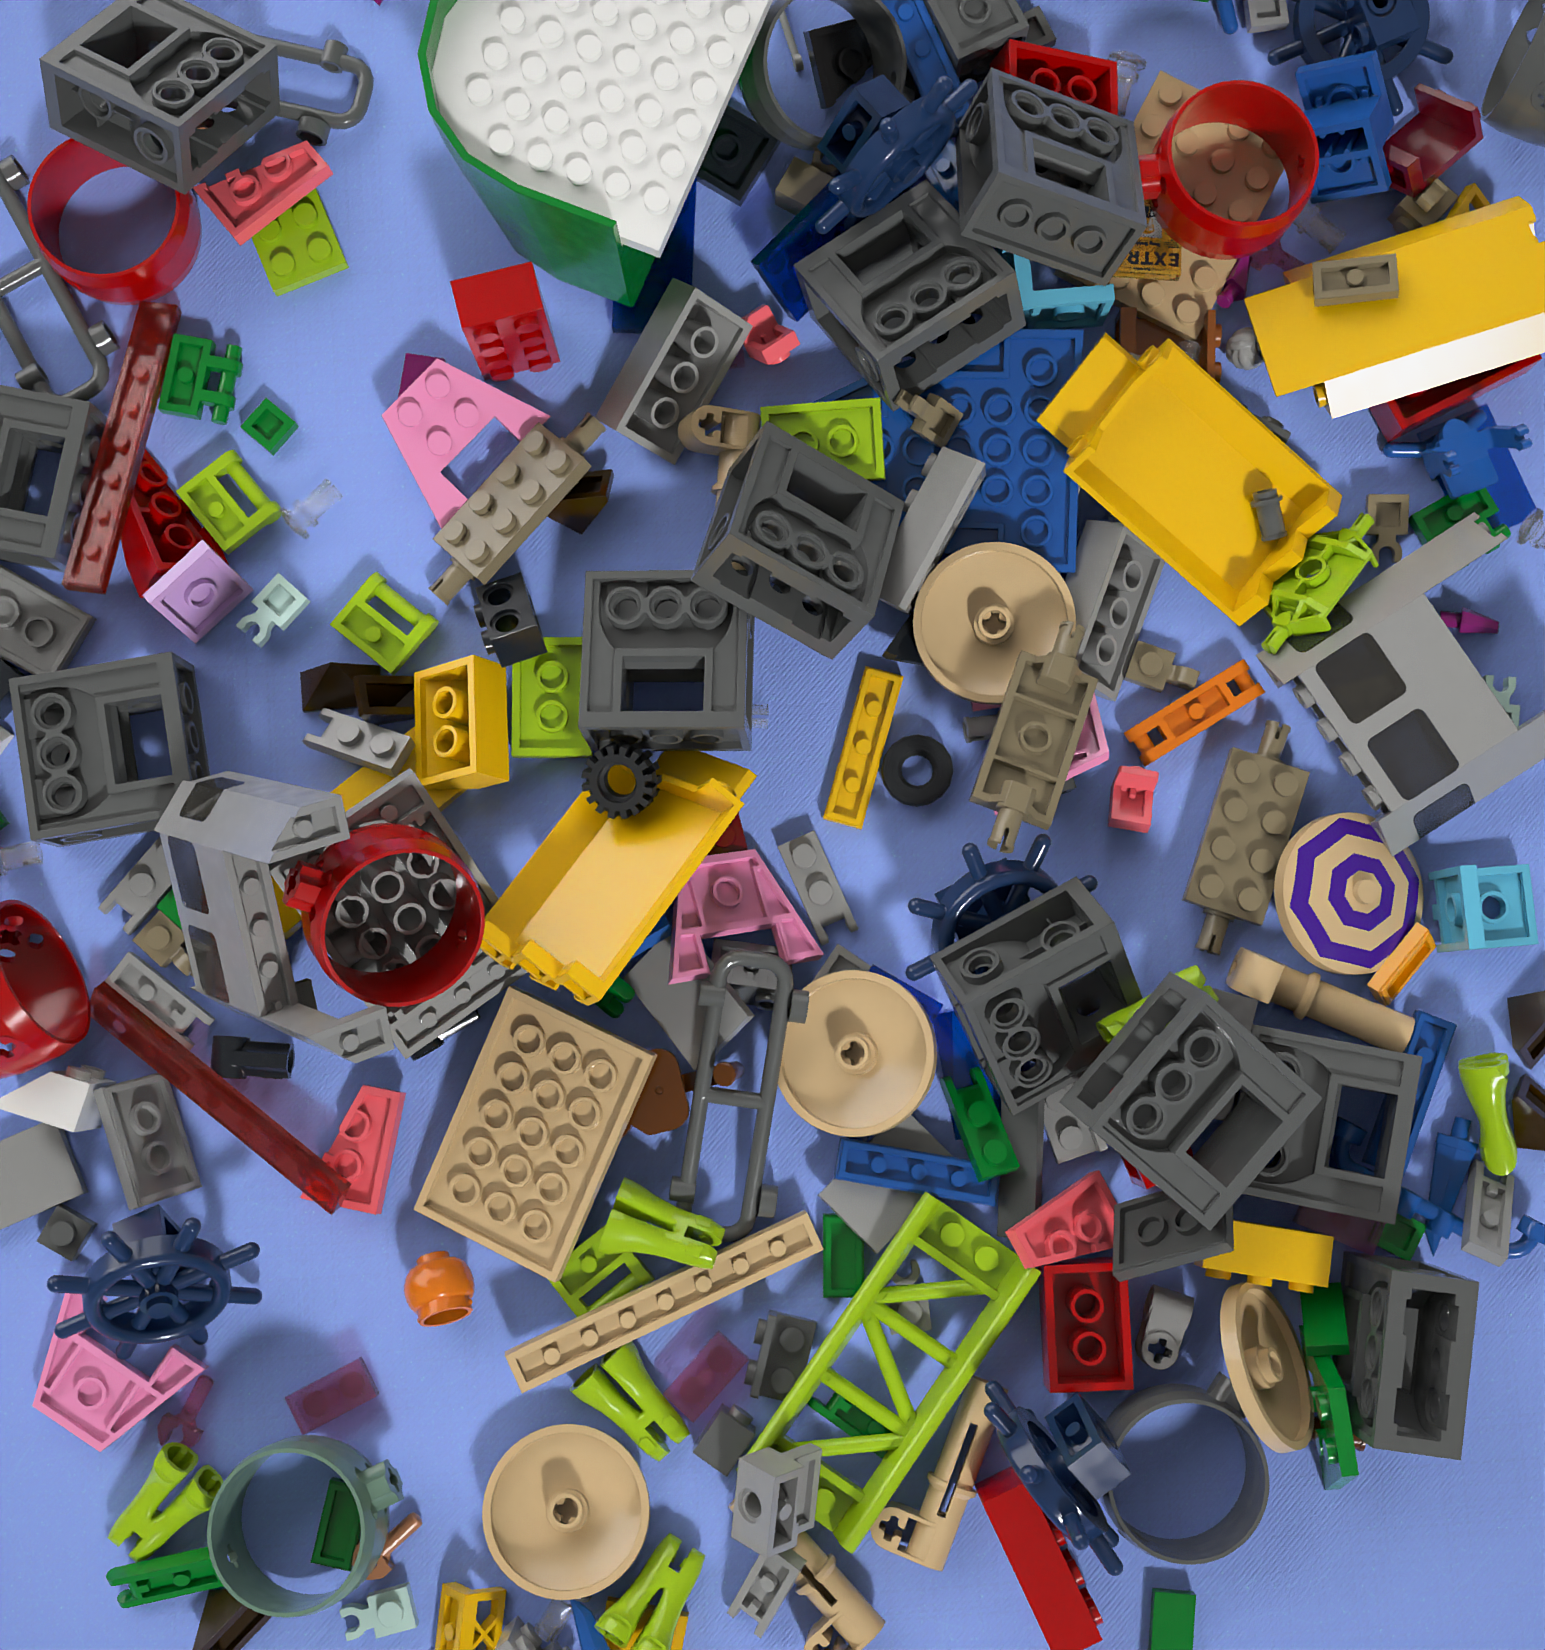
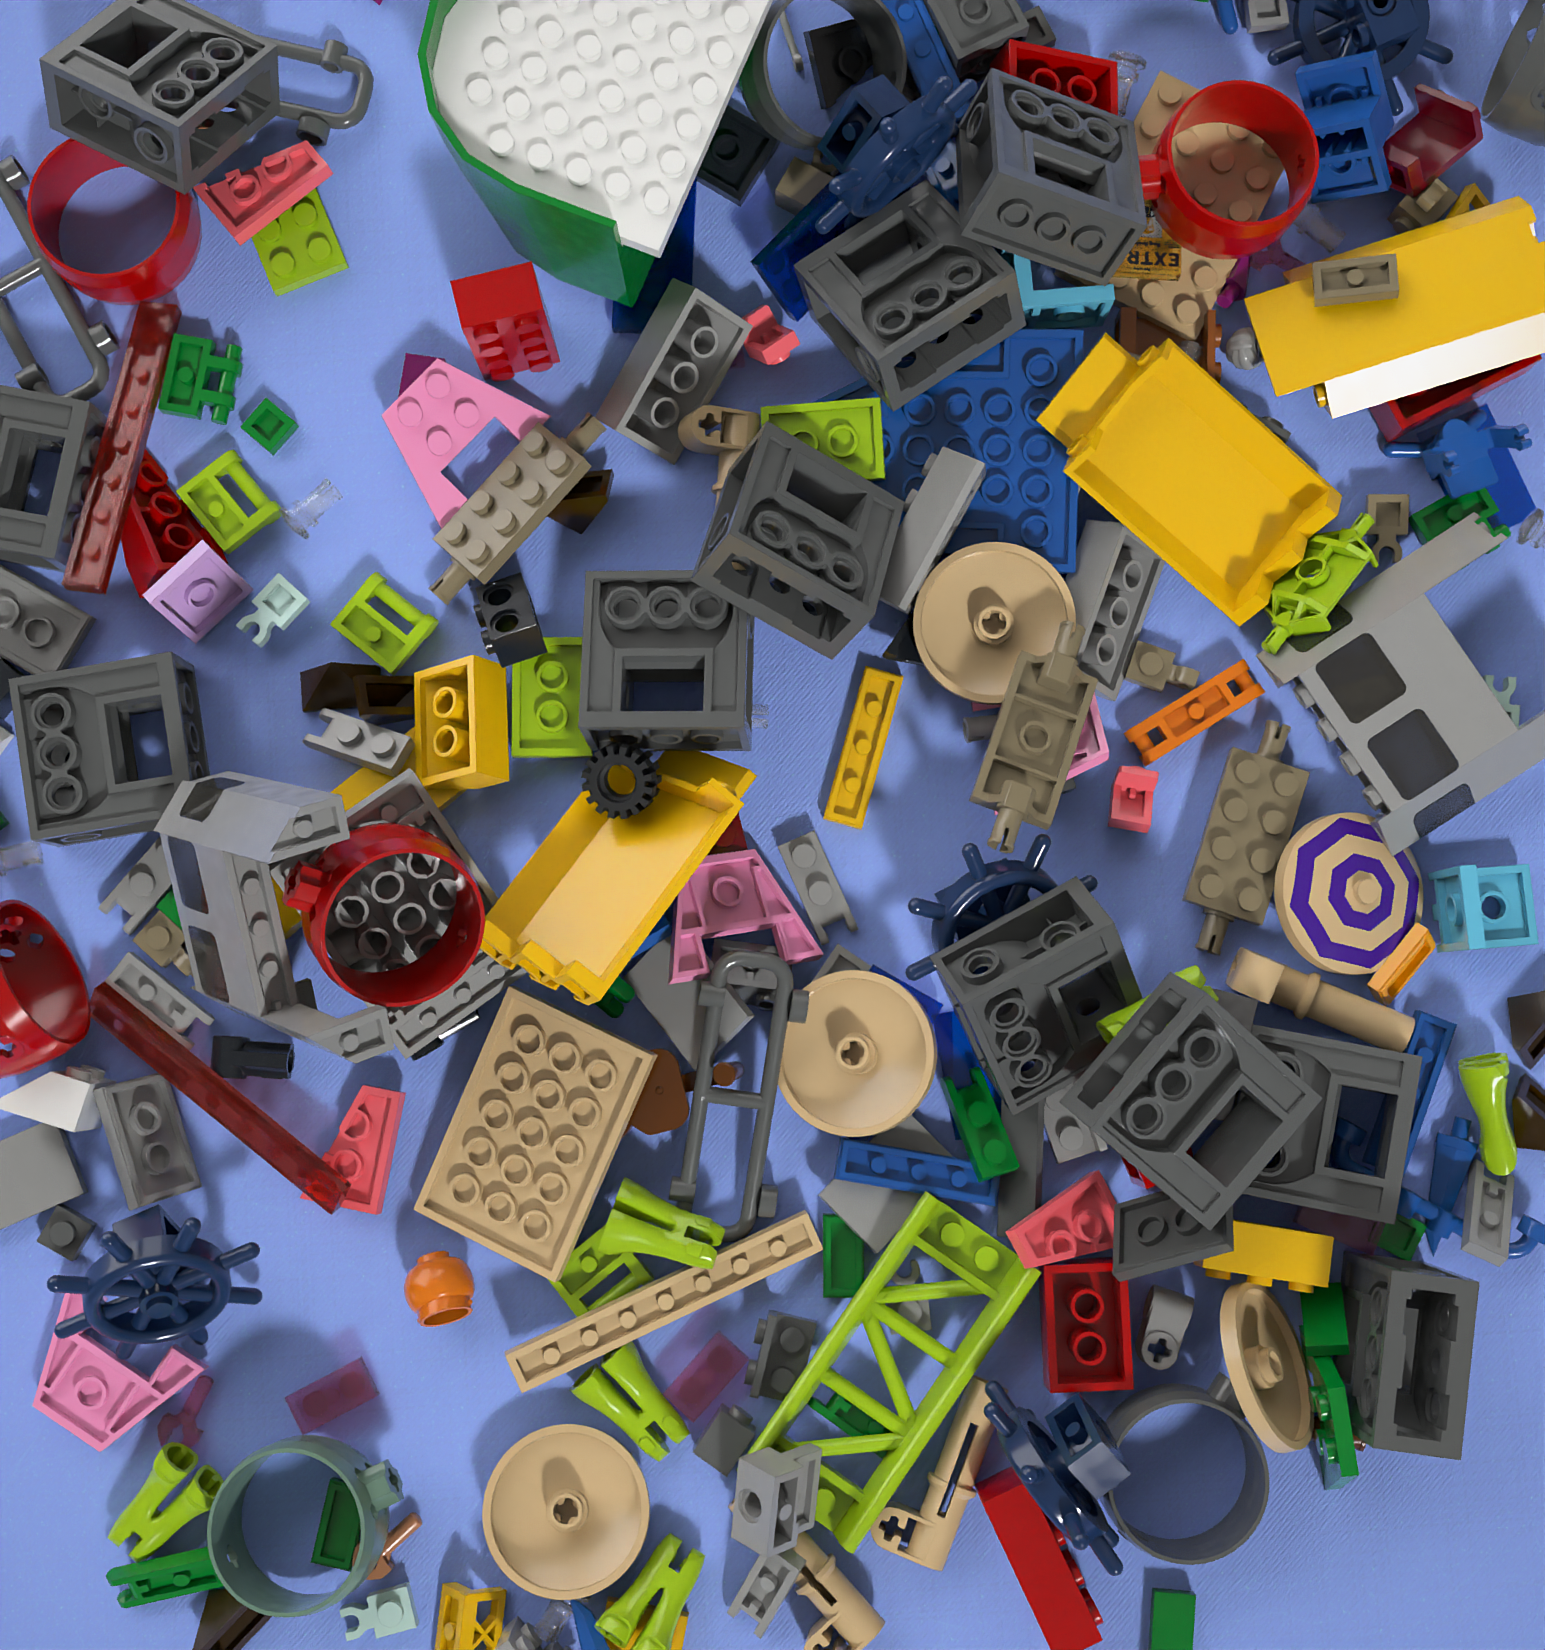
black tyre [881,734,953,807] -> none
dark tan plate [894,389,963,449] -> none
dark grey pin [1250,488,1288,541] -> none
magenta bar [1440,607,1499,634] -> none

